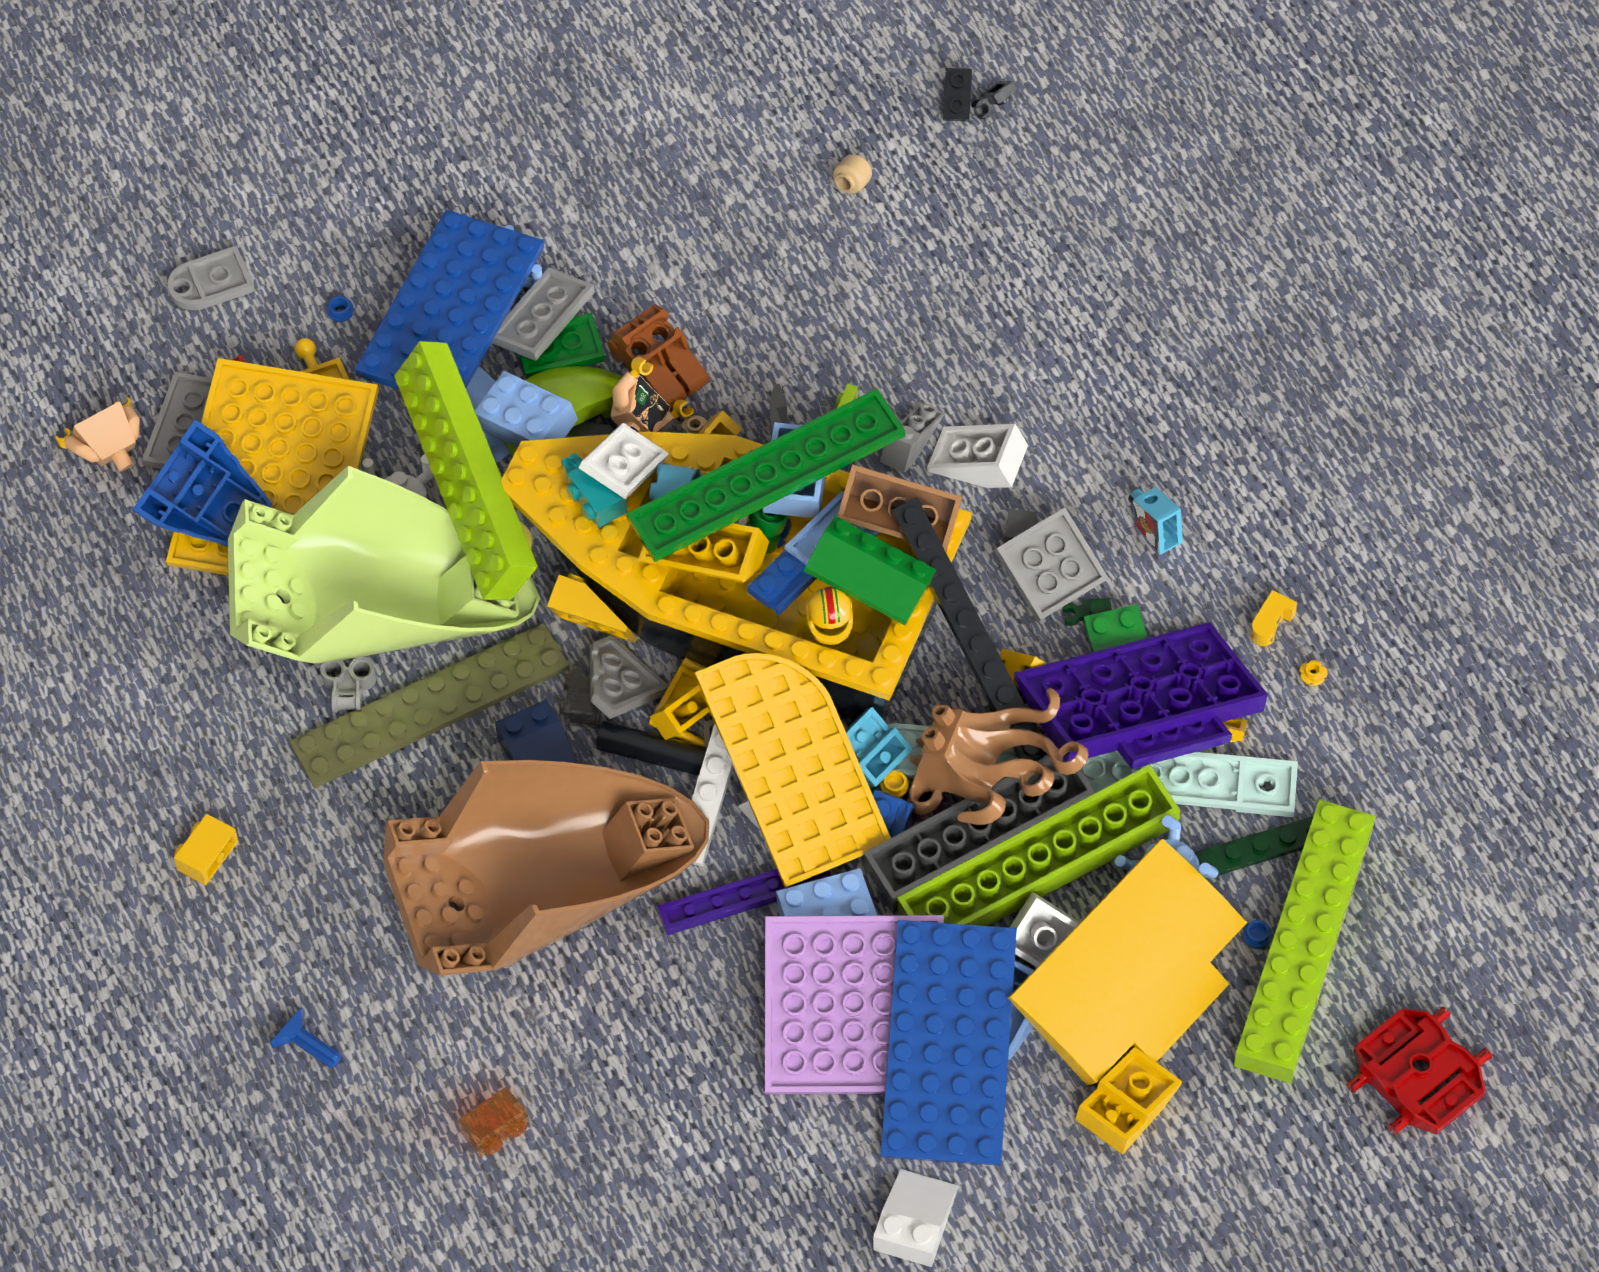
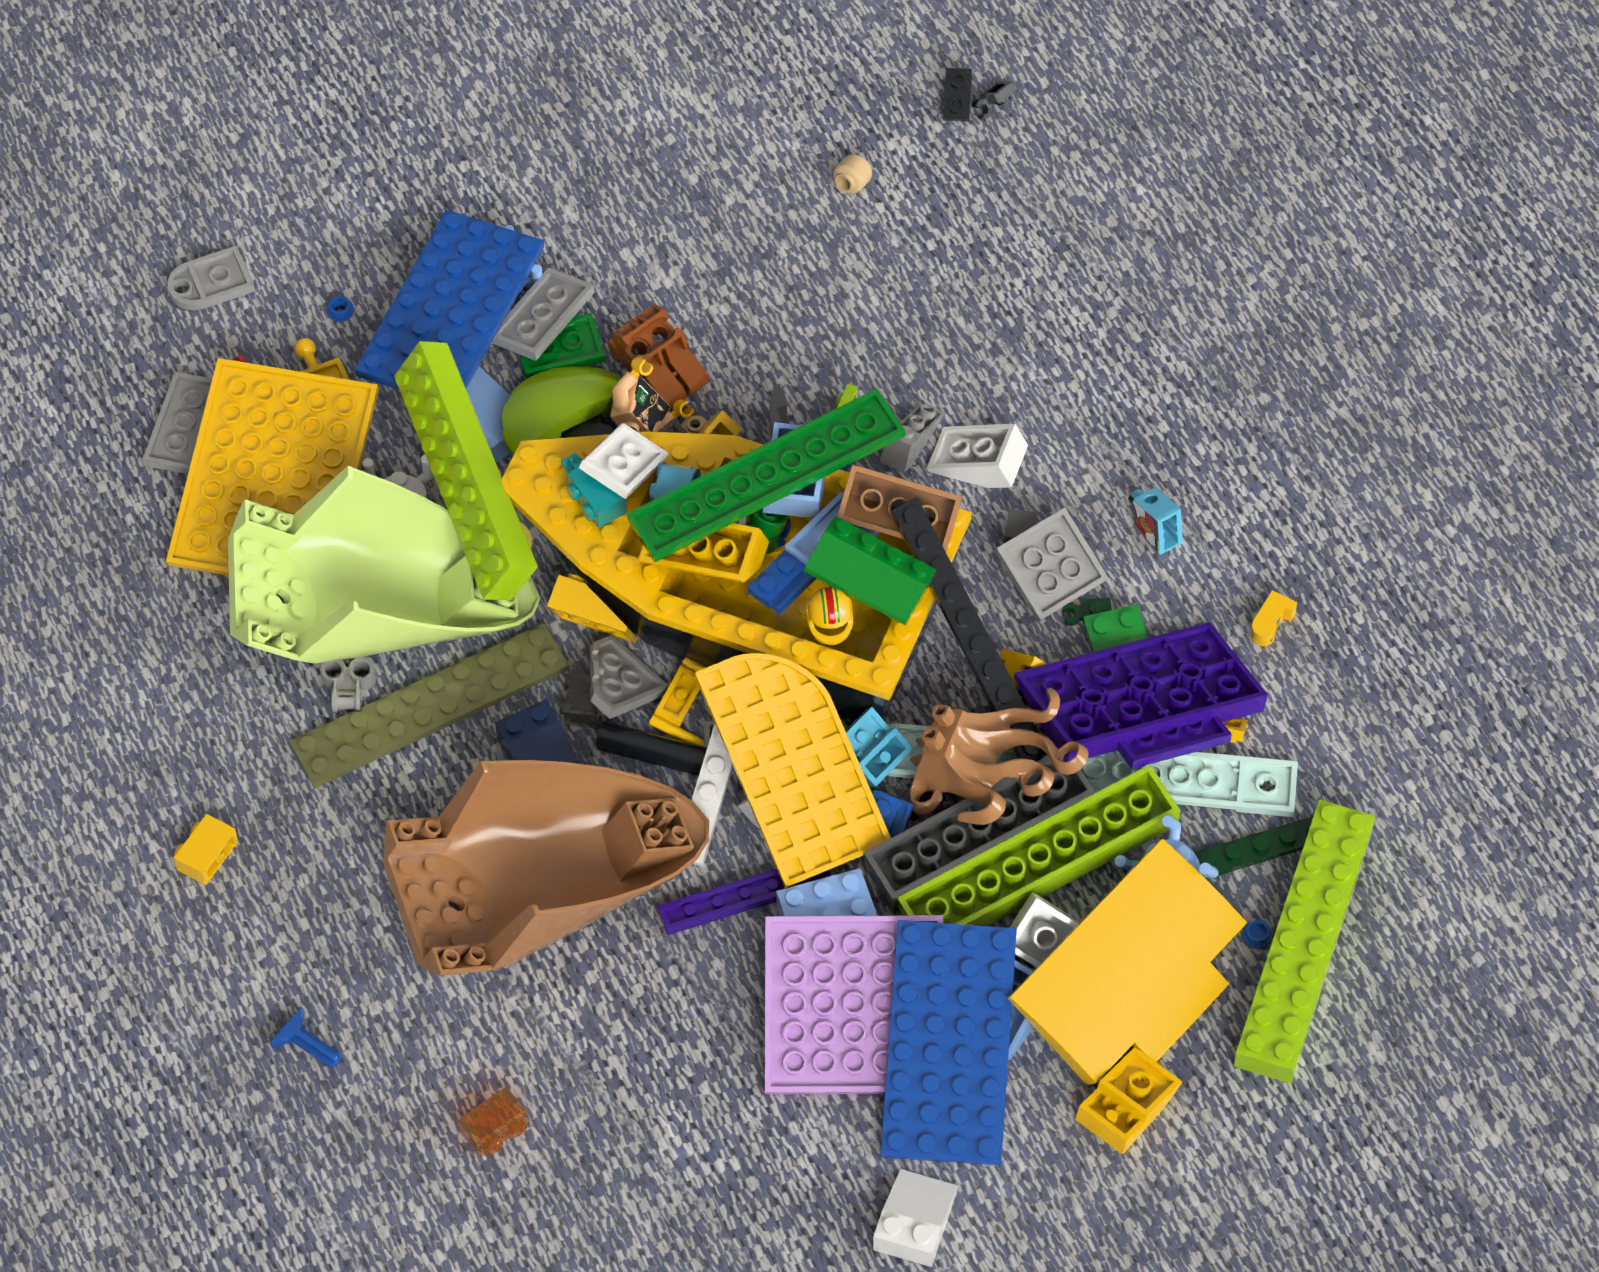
light nougat torso [55,397,140,473] -> none
blue wedge [132,419,273,547] -> none
light blue brick [475,371,578,448] -> none
yellow brick [650,683,710,740] -> none
yellow plate [880,770,909,798] -> none
yellow plate [1299,660,1327,686] -> none
red piece [1346,1006,1492,1135] -> none

